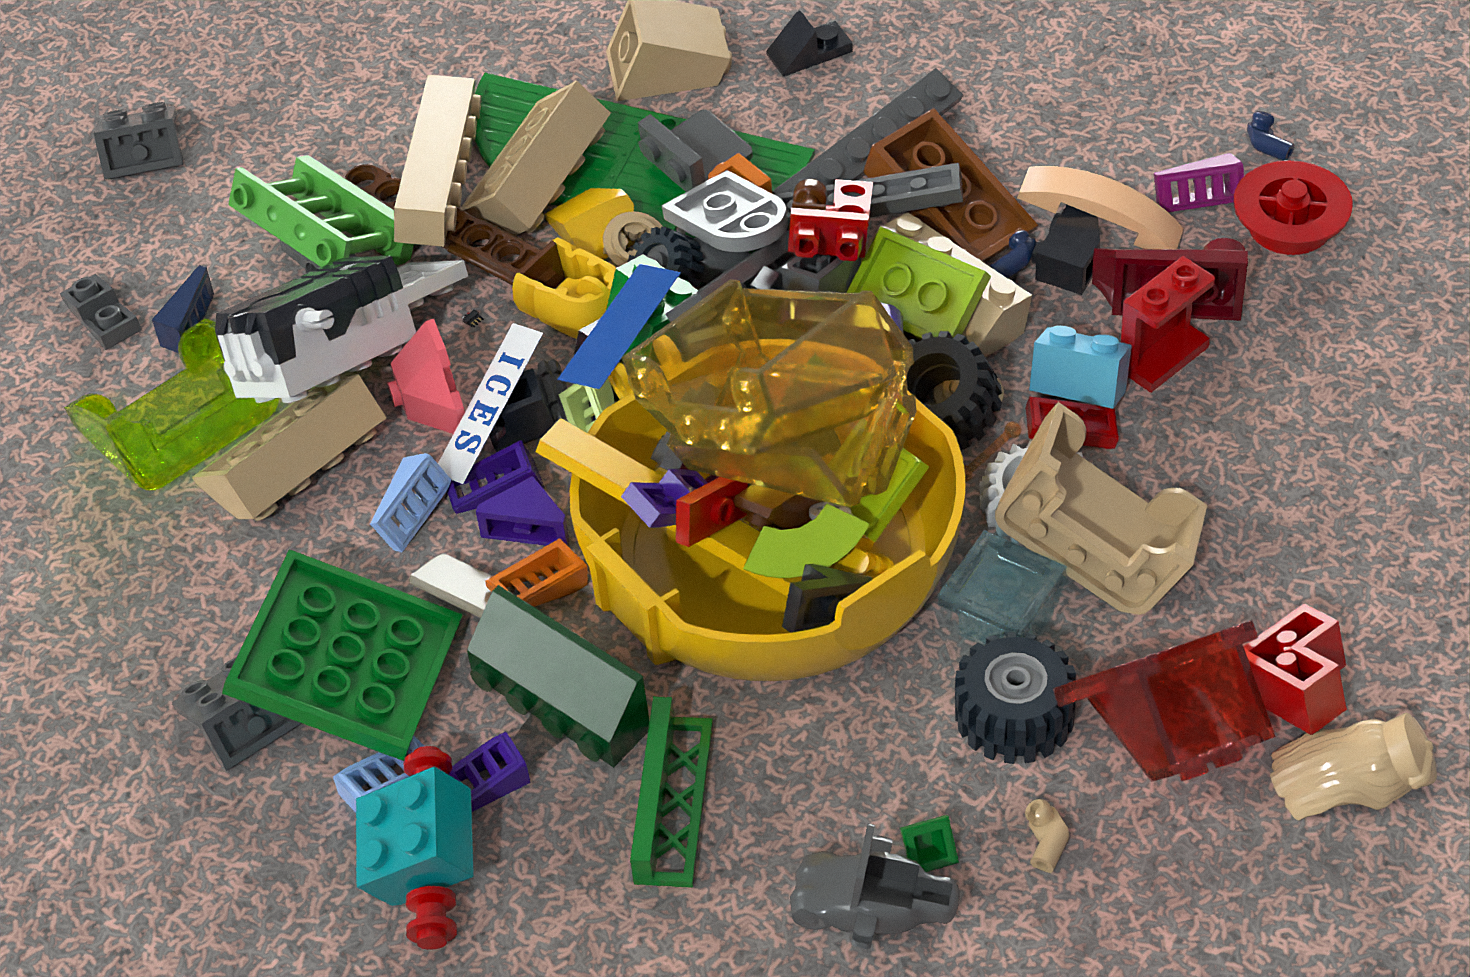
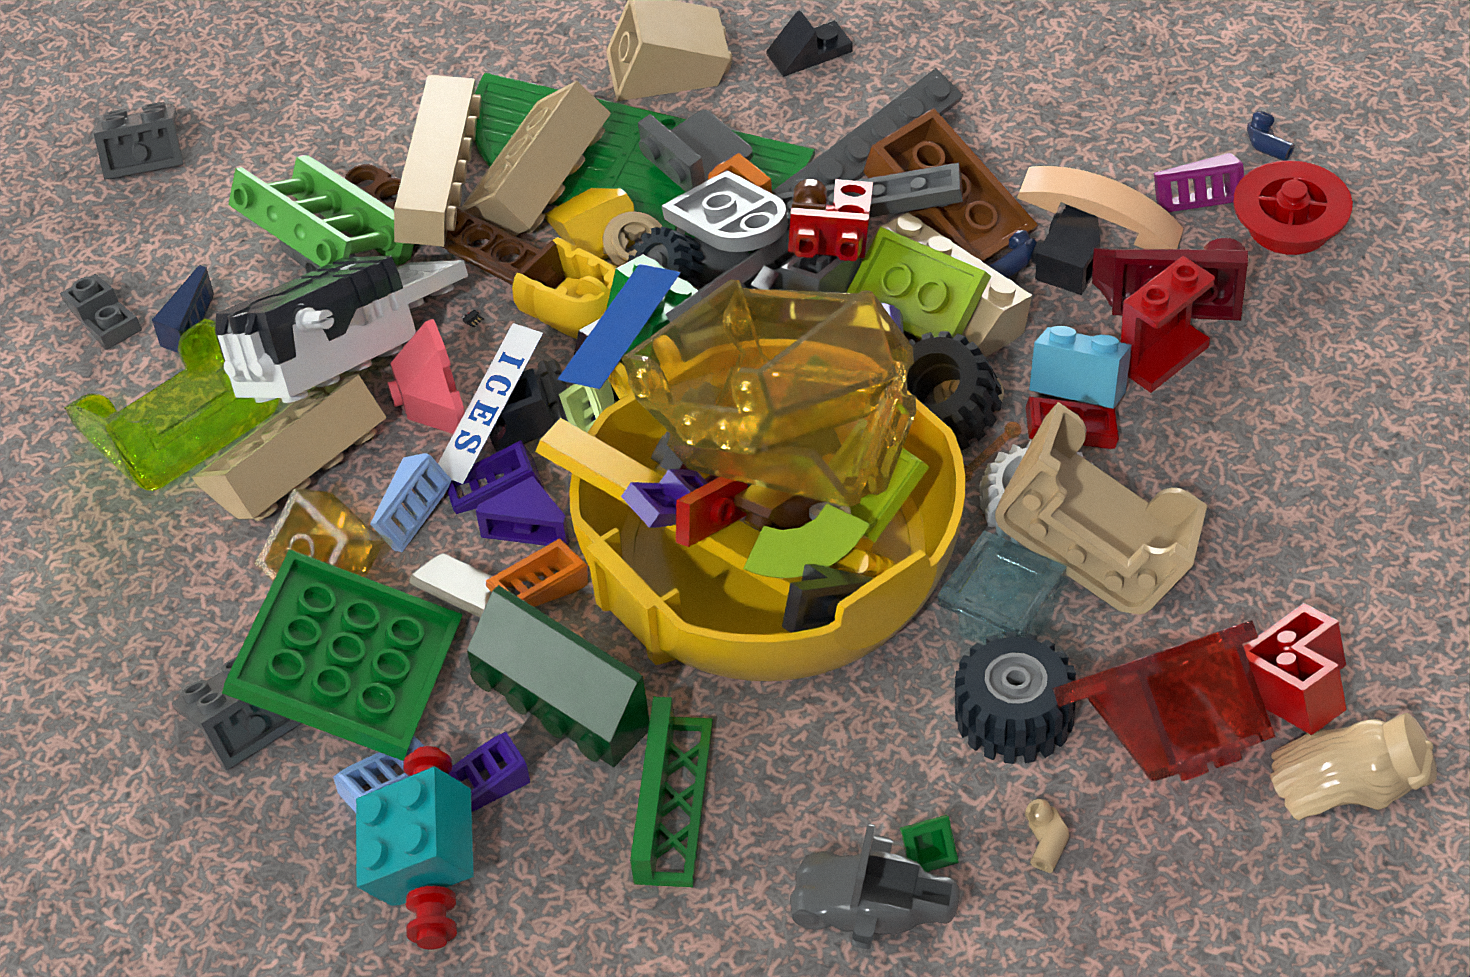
none -> clear yellow slope [254,488,385,581]

